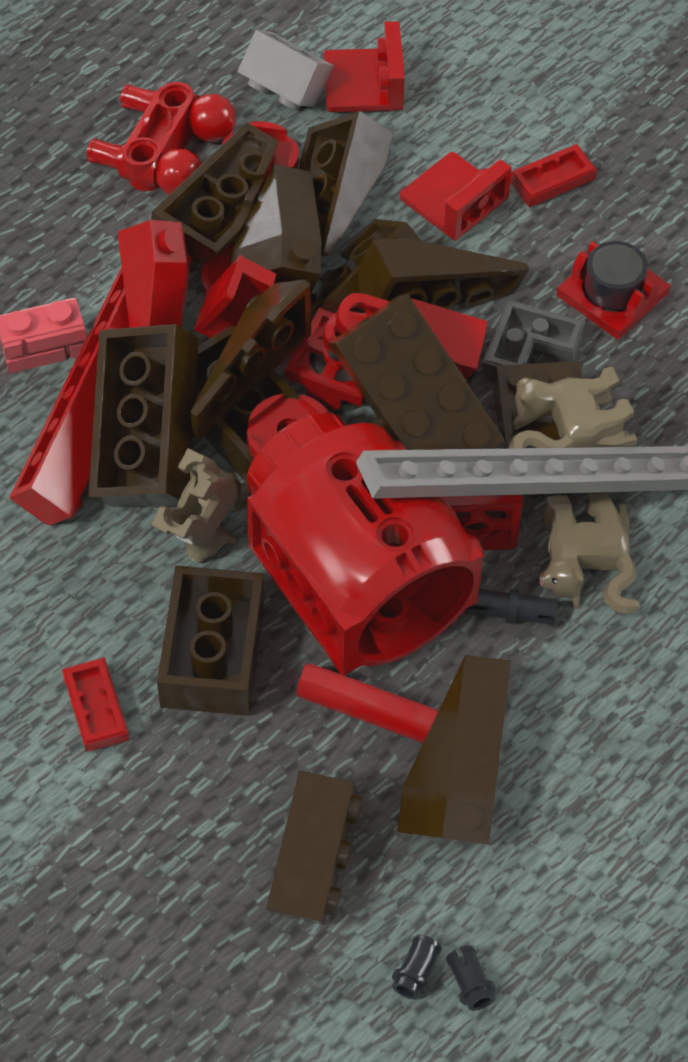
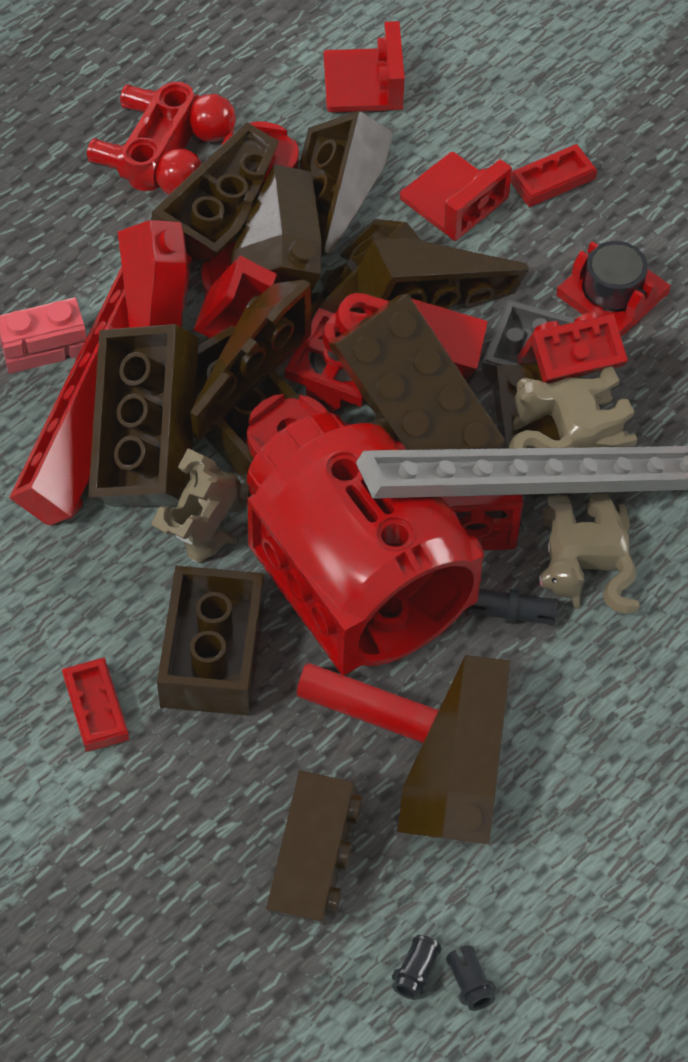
light grey brick [237,30,334,110] -> none
none -> red bracket [517,312,628,383]

